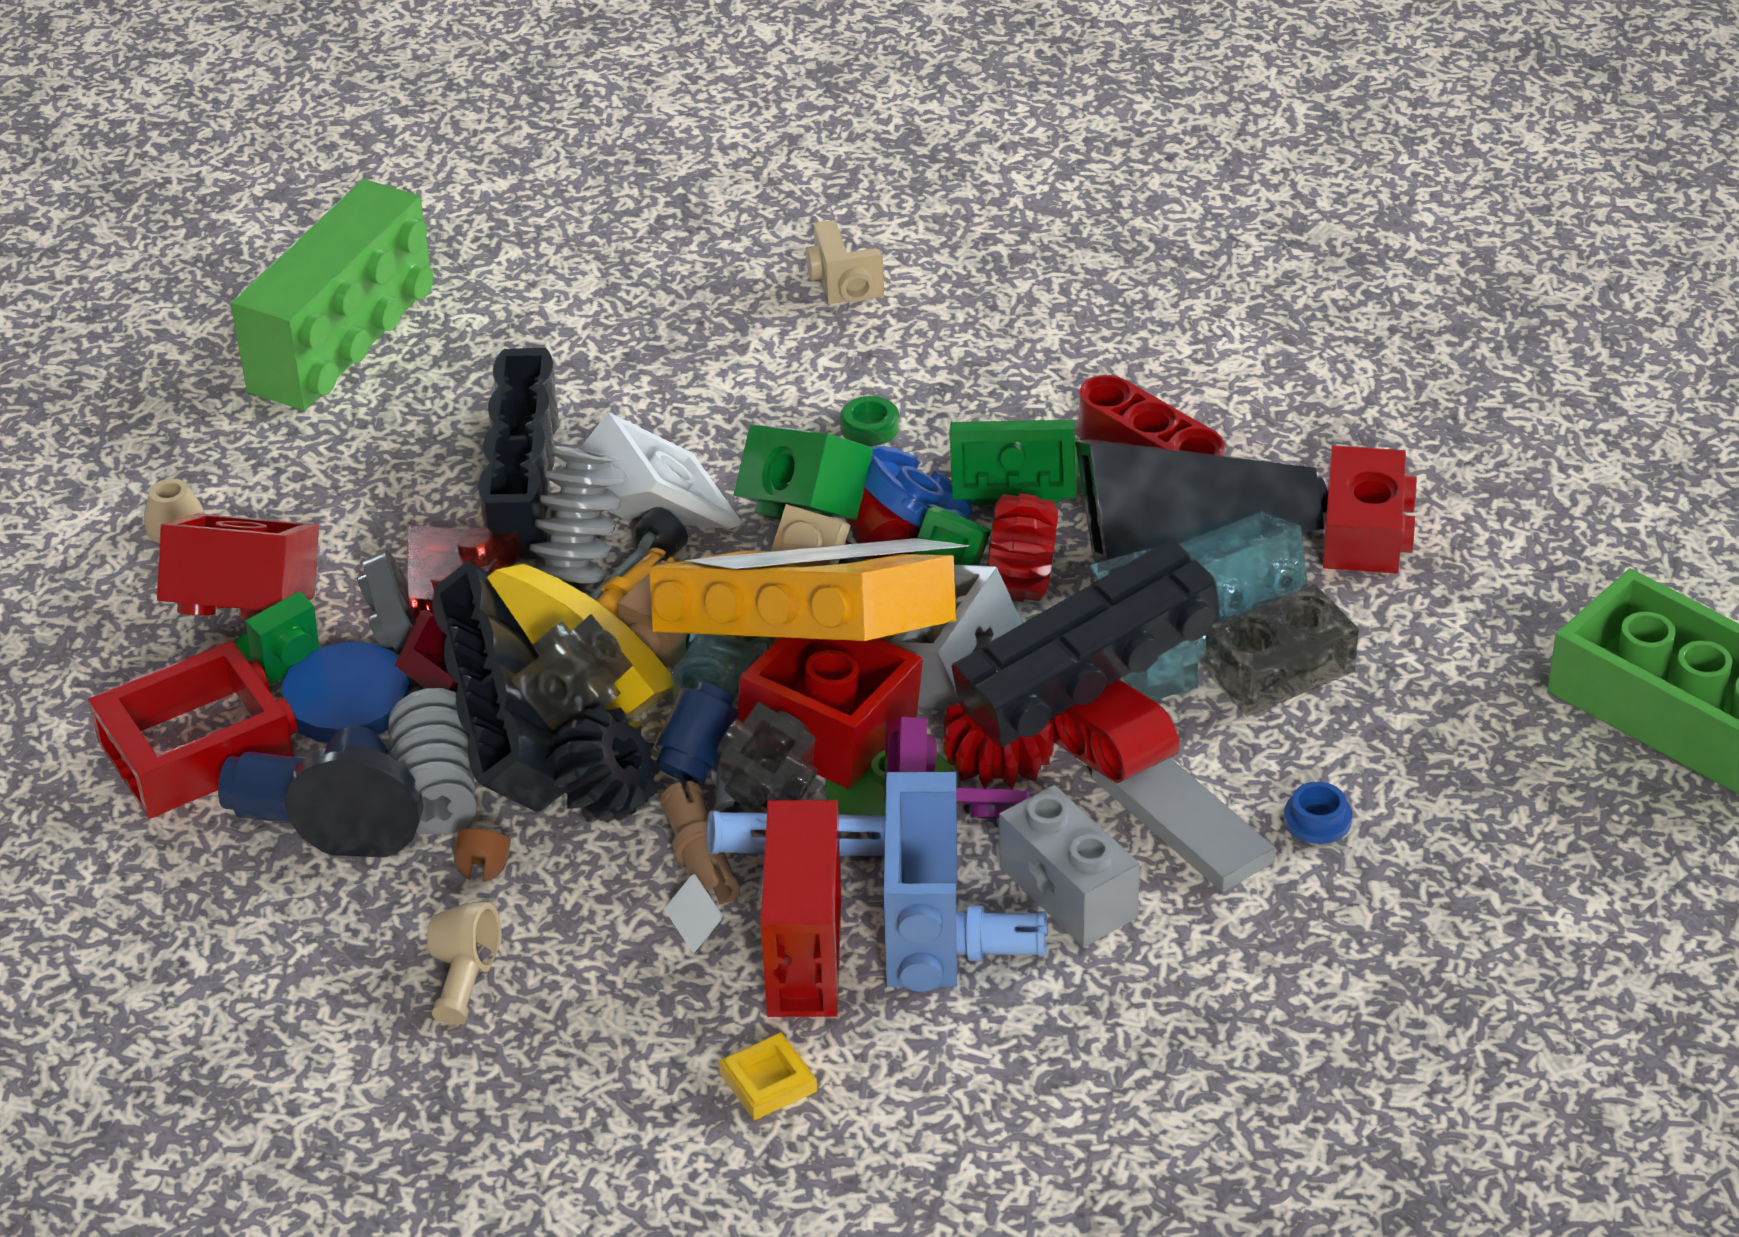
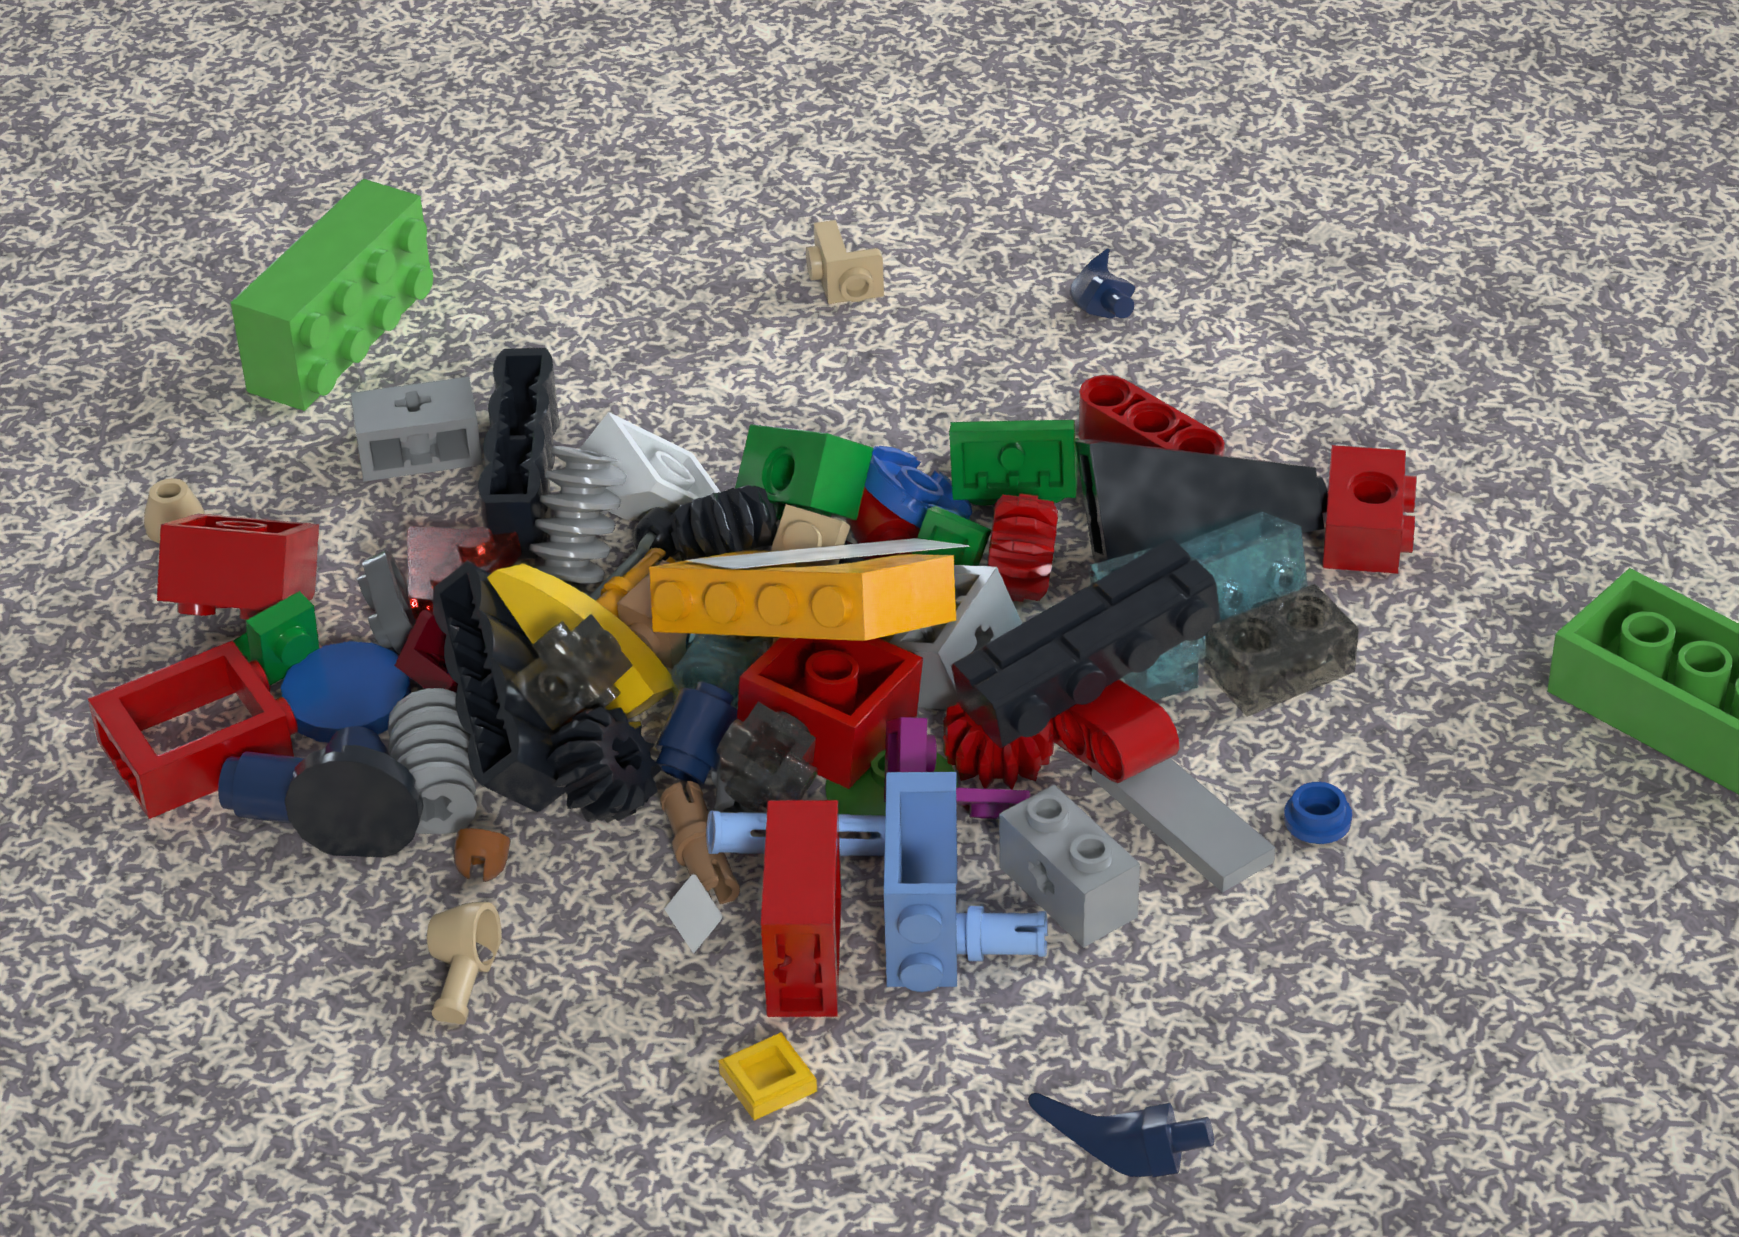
green tile [840,396,900,446] -> none
none -> light grey brick [351,376,483,482]
none -> black gear [670,485,778,561]
none -> dark blue bar [1028,1093,1214,1178]
none -> dark blue bar [1070,249,1135,318]

